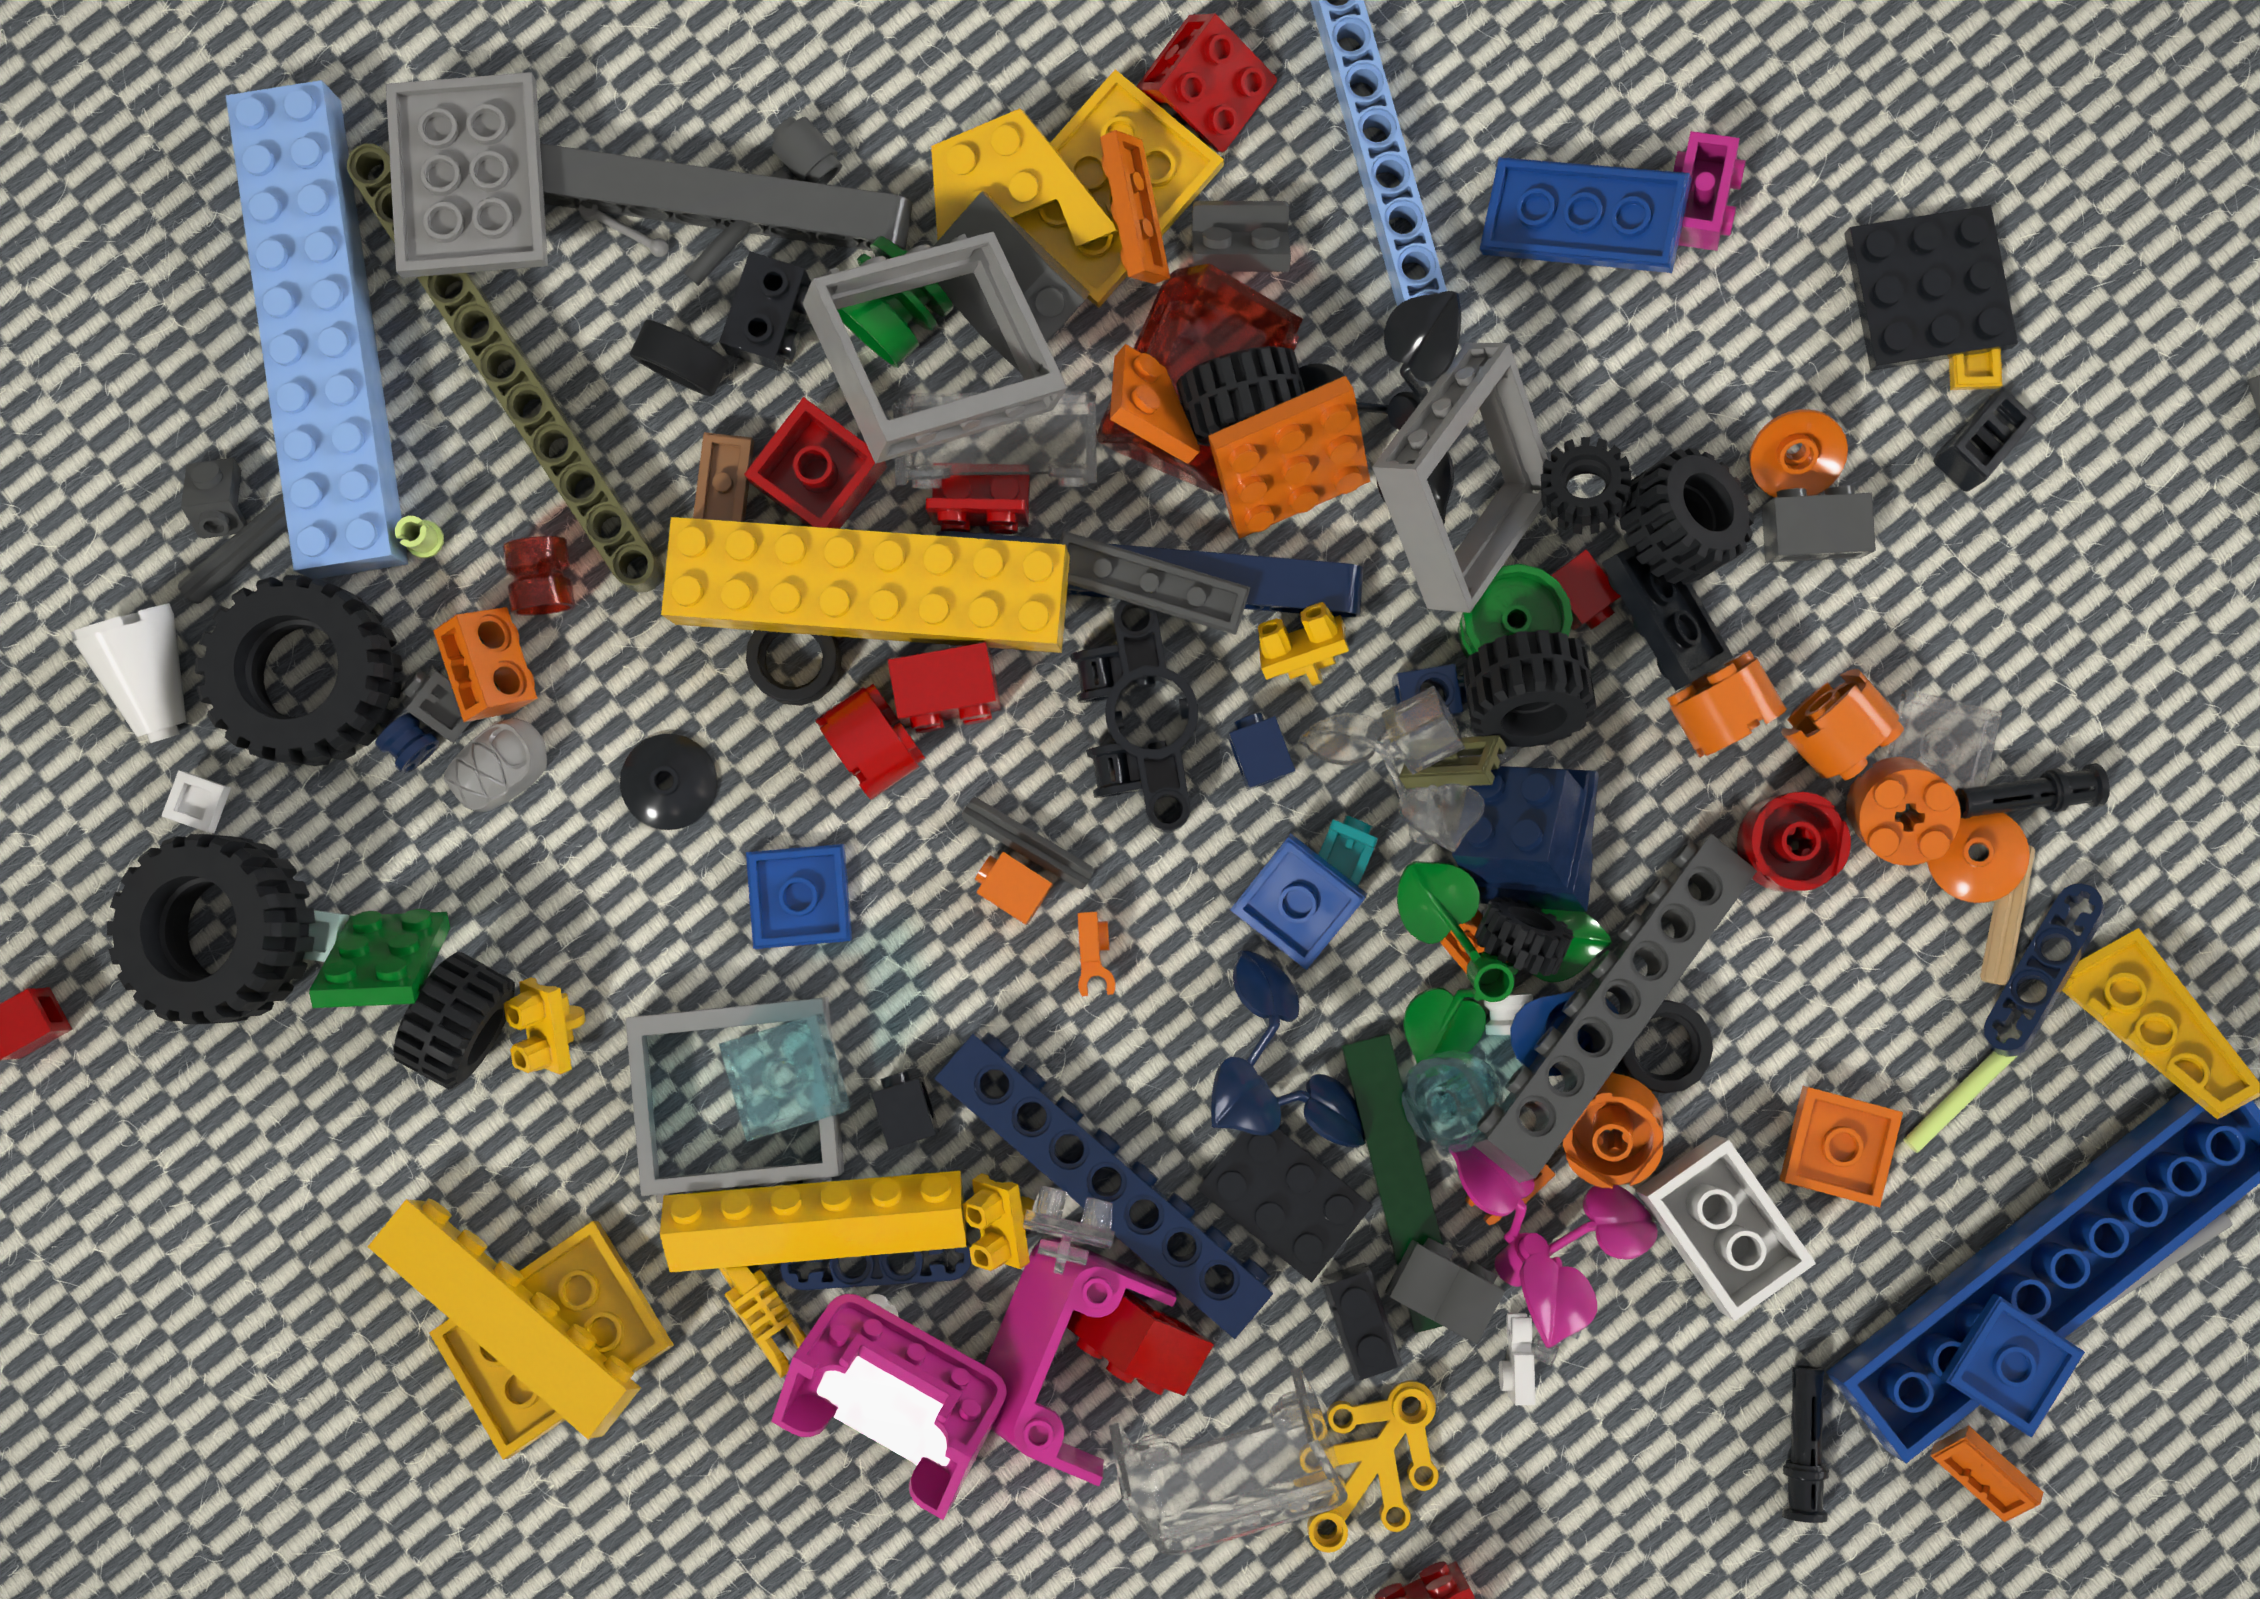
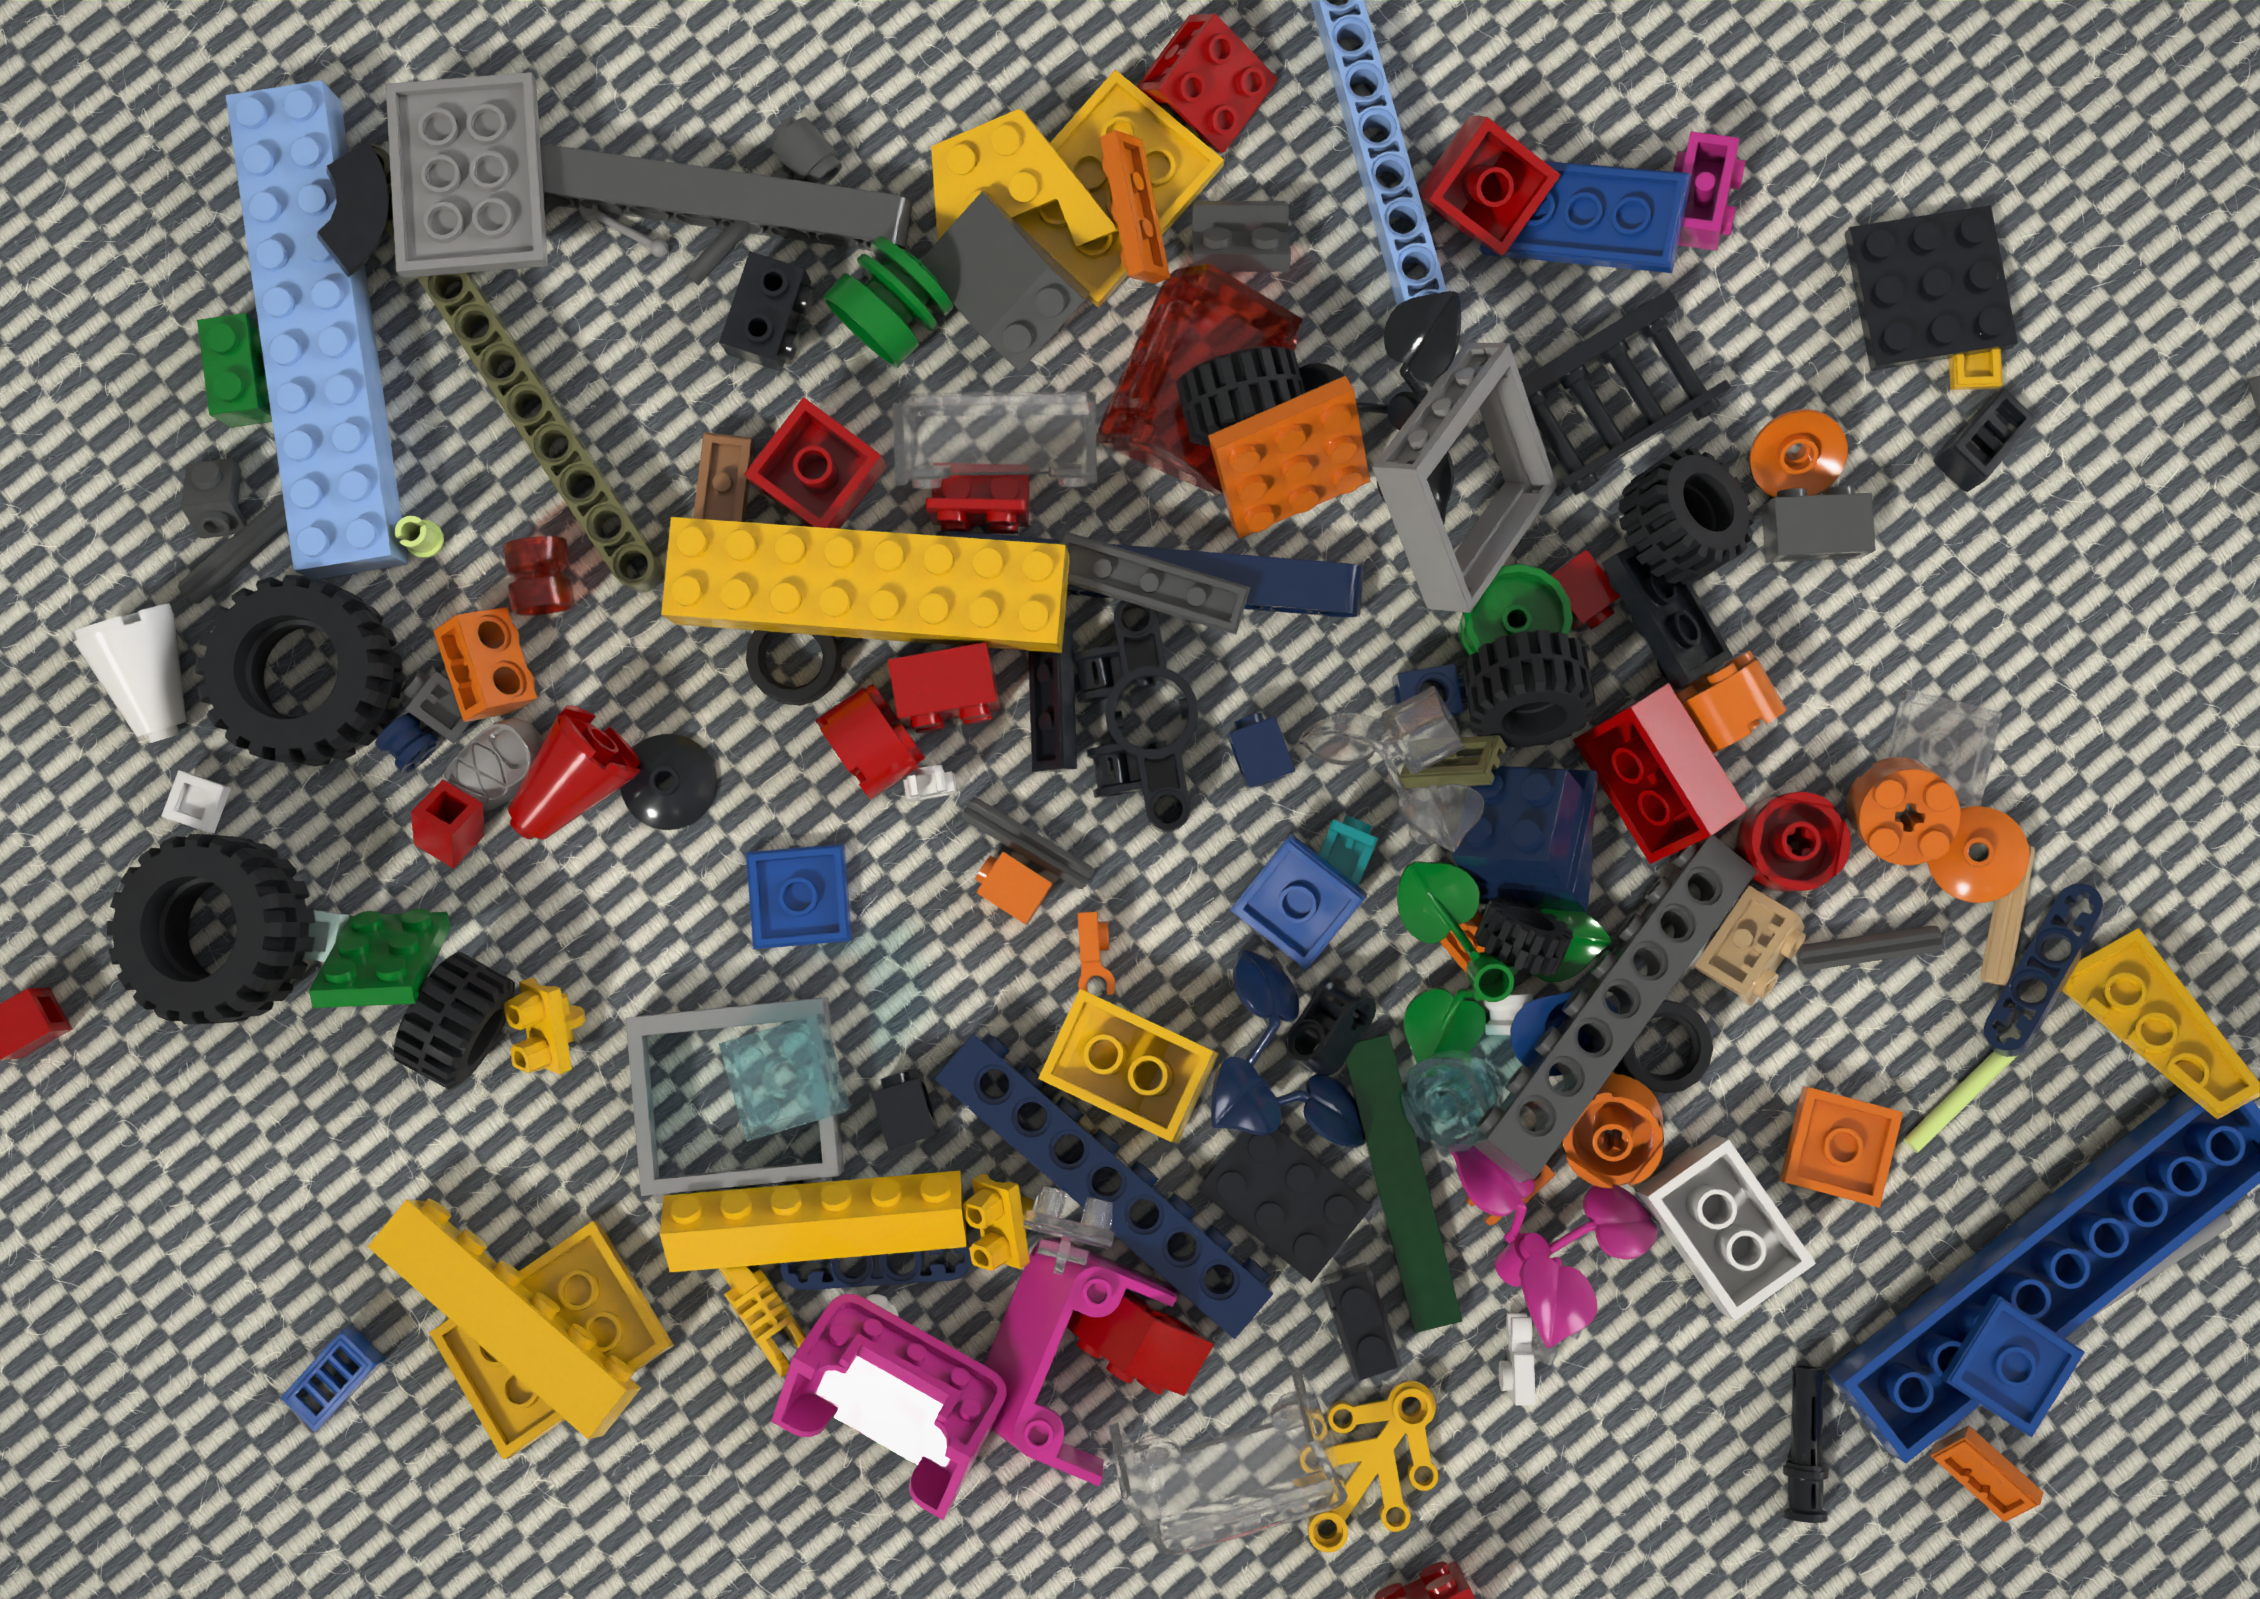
black tyre [630,320,729,396] -> none
light grey window [803,231,1067,464] -> none
orange wing [1110,344,1200,464] -> none
yellow hips [1258,602,1349,686] -> none
dark grey brick [1385,1237,1505,1344] -> none
black tyre [1541,437,1632,534] -> none
orange brick [1781,669,1904,781] -> none
black pin [1955,763,2110,819] -> none
none -> green brick [197,313,272,428]
none -> blue slope [281,1325,387,1432]
none -> black tile [317,141,389,278]
none -> red brick [411,779,485,869]
none -> red cone [508,705,641,840]
none -> white plate [903,765,958,802]
none -> black tile [1028,623,1077,773]
none -> yellow slope [1038,989,1219,1142]
none -> black piece [1285,976,1376,1076]
none -> red slope [1418,115,1561,256]
none -> black fence [1521,290,1731,496]
none -> red brick [1573,683,1748,864]
none -> tan bracket [1695,886,1806,1006]
none -> dark grey axle [1796,925,1943,971]

